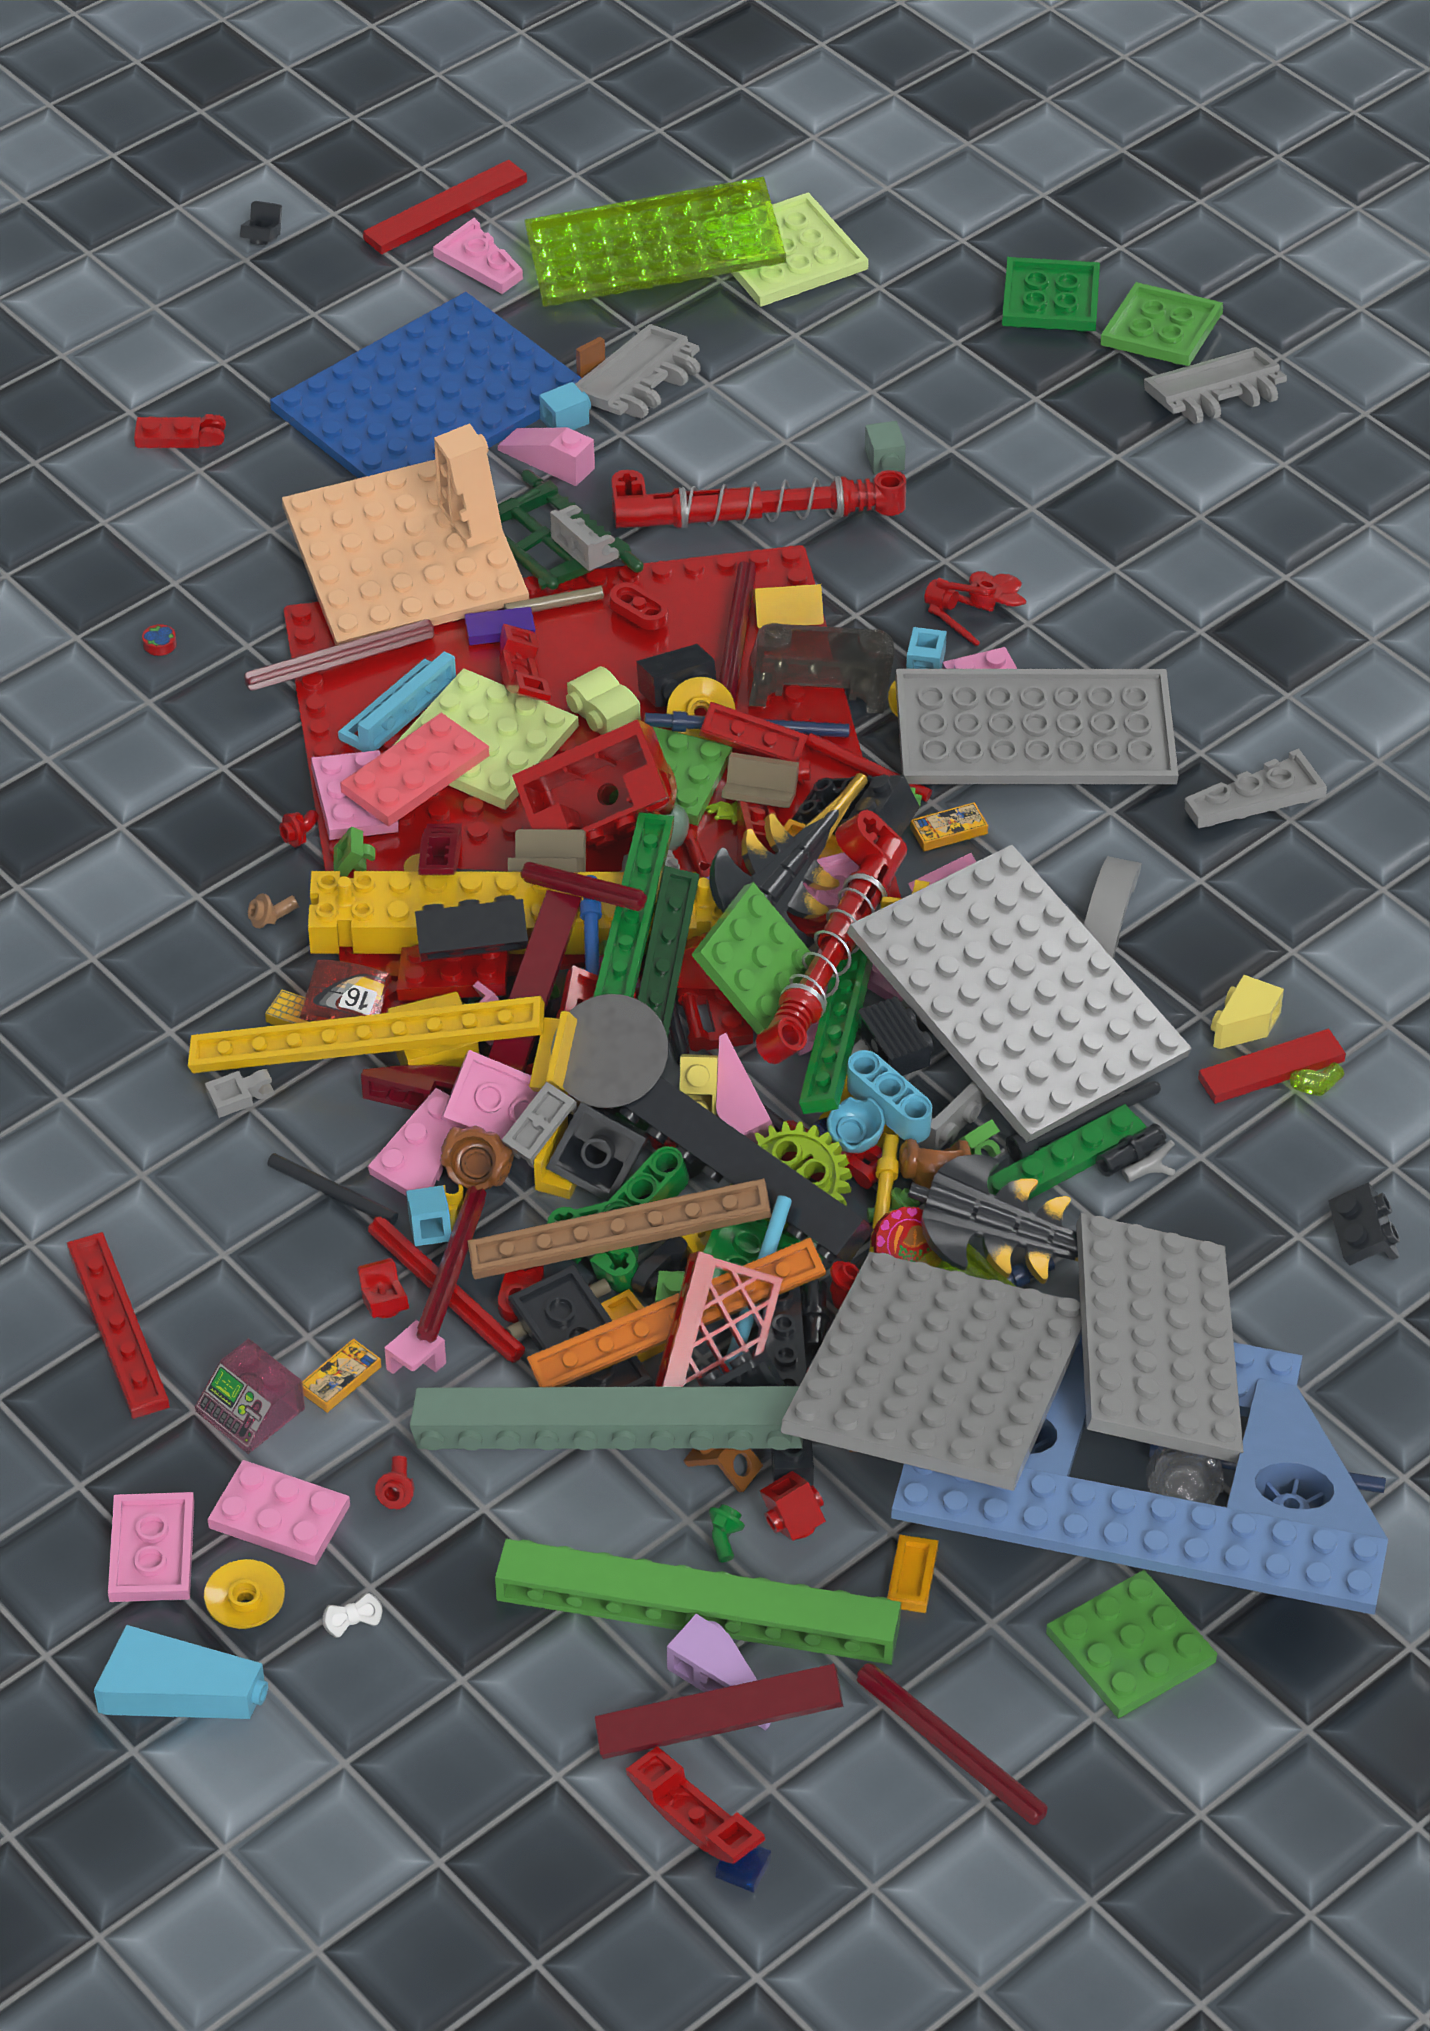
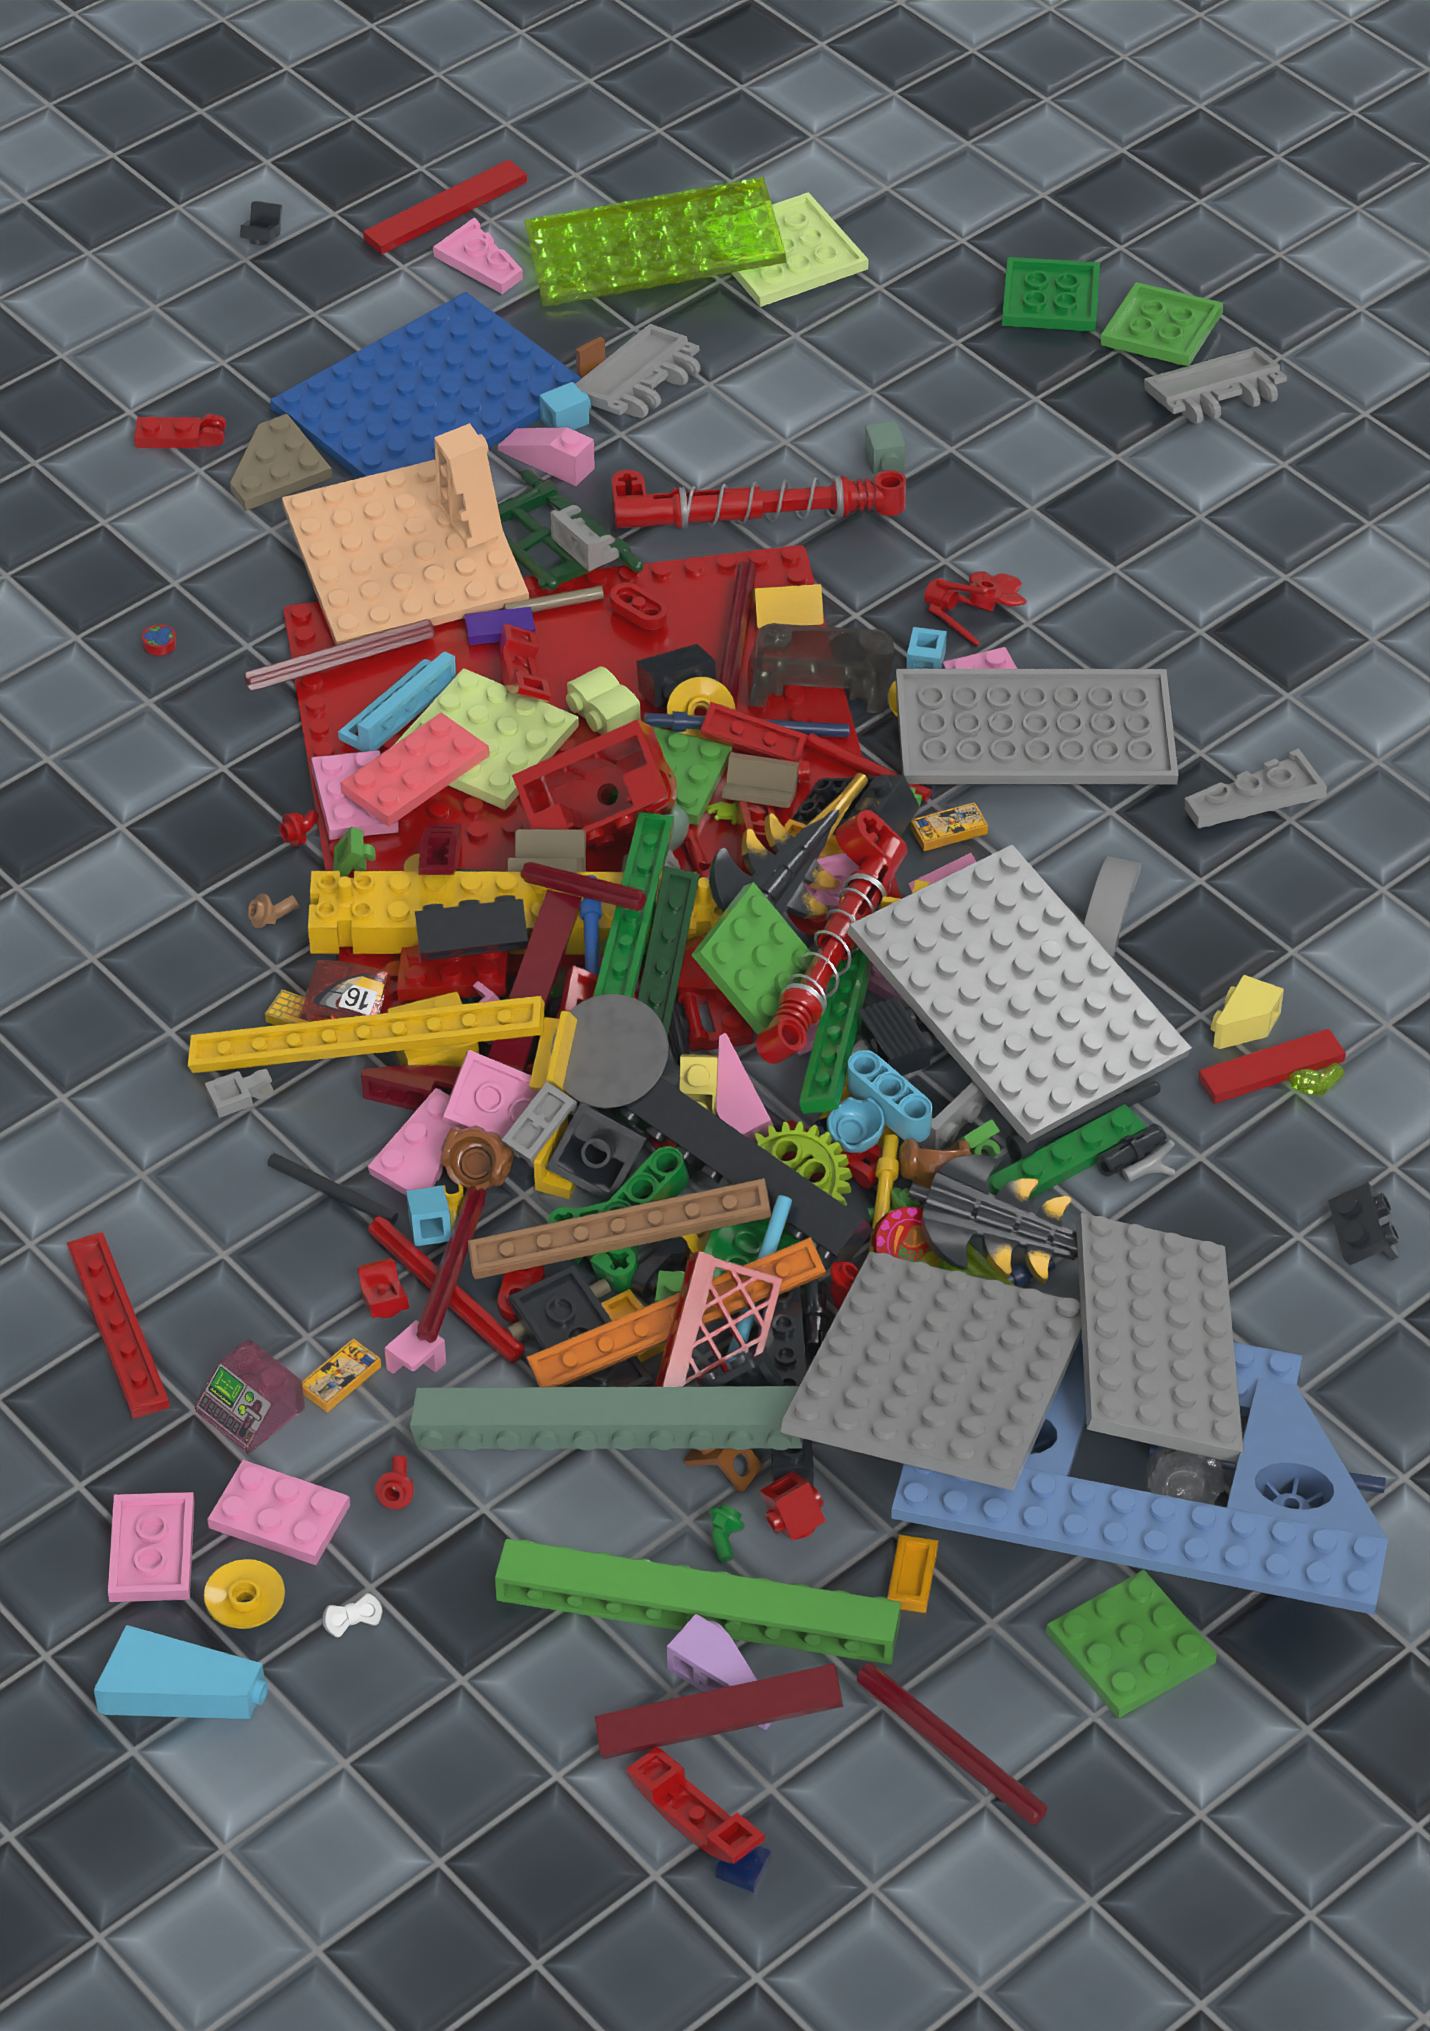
none -> dark tan plate [230,414,332,511]

